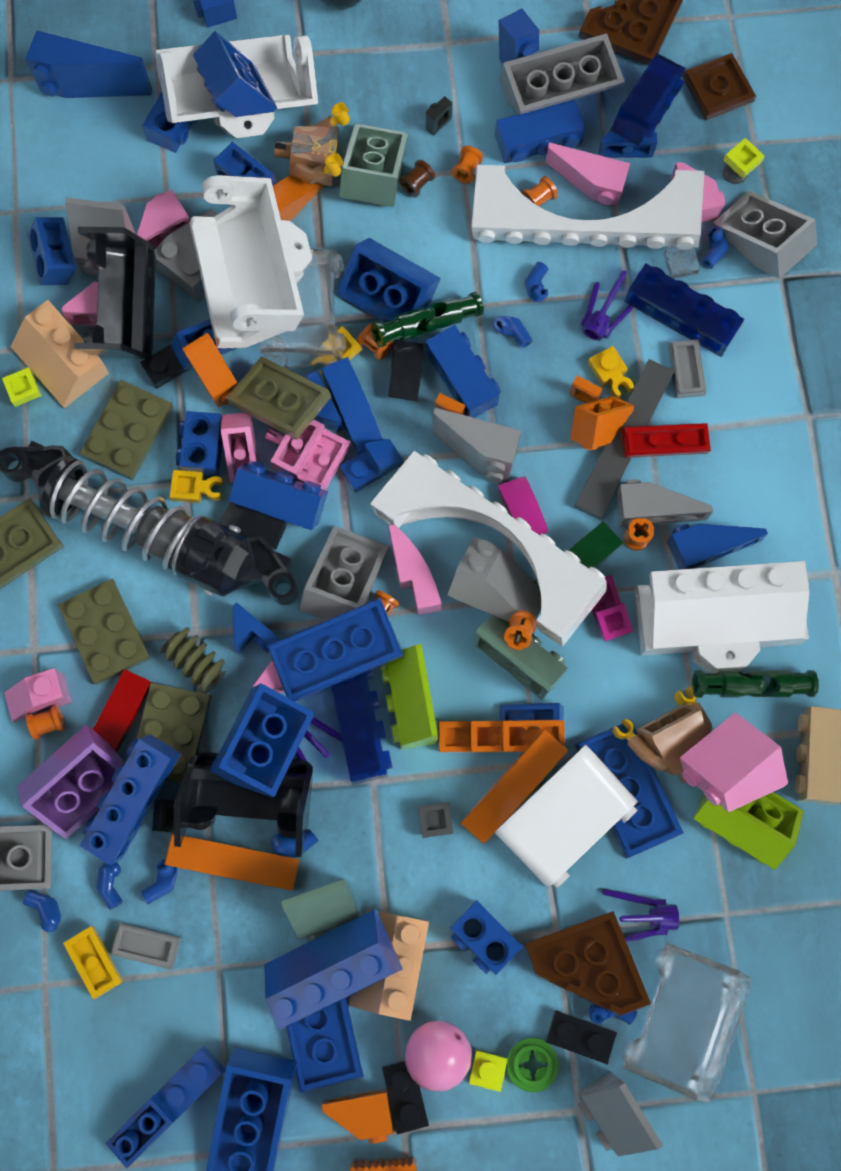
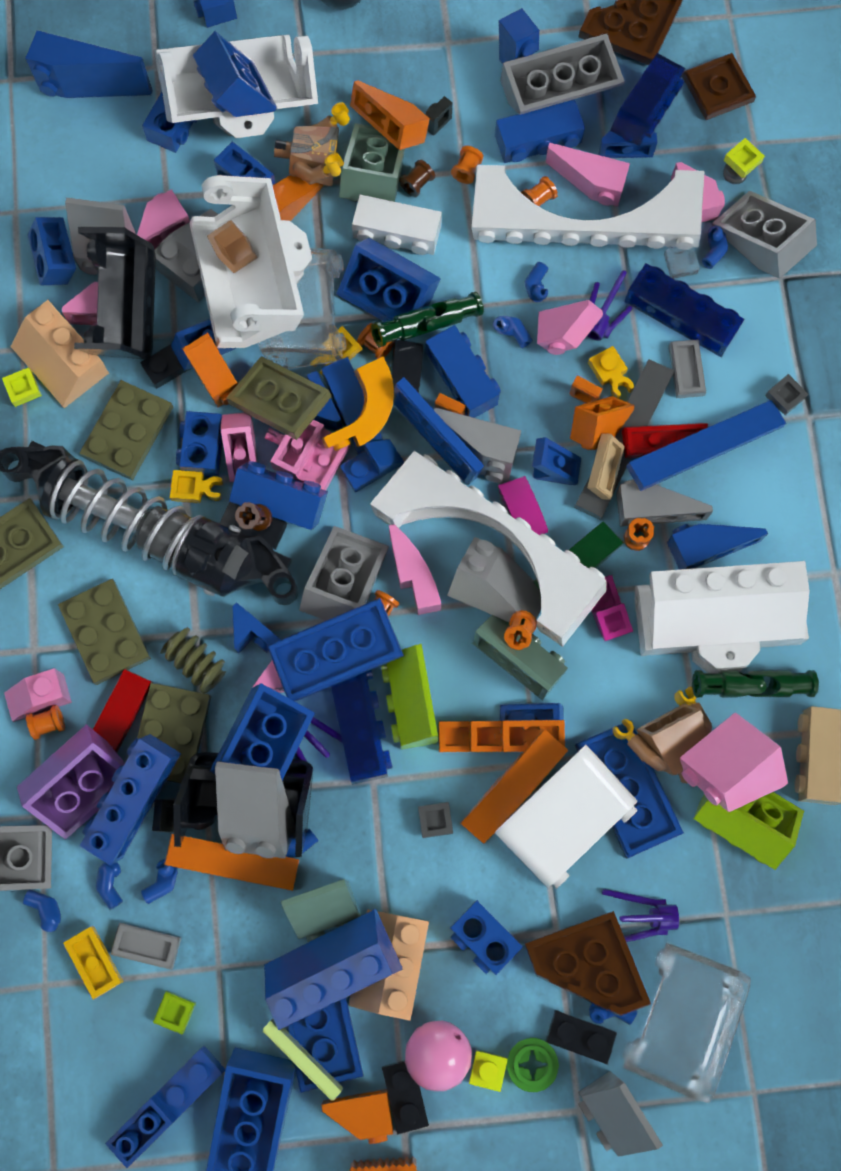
none -> lime tile [153,991,196,1035]
none -> medium nougat panel [207,220,258,273]
none -> light grey slope [215,762,296,859]
none -> reddish brown bush [235,502,272,531]
none -> yellowish green tile [263,1019,343,1101]
none -> light orange arch [321,356,394,451]
none -> orange slope [350,80,430,150]
none -> white brick [352,195,442,255]
none -> blue tile [393,377,484,485]
none -> blue slope [532,437,581,485]
none -> bright pink slope [537,300,603,355]
none -> tan tile [587,433,625,500]
none -> blue tile [626,400,786,491]
none -> dark grey plate [765,374,808,415]

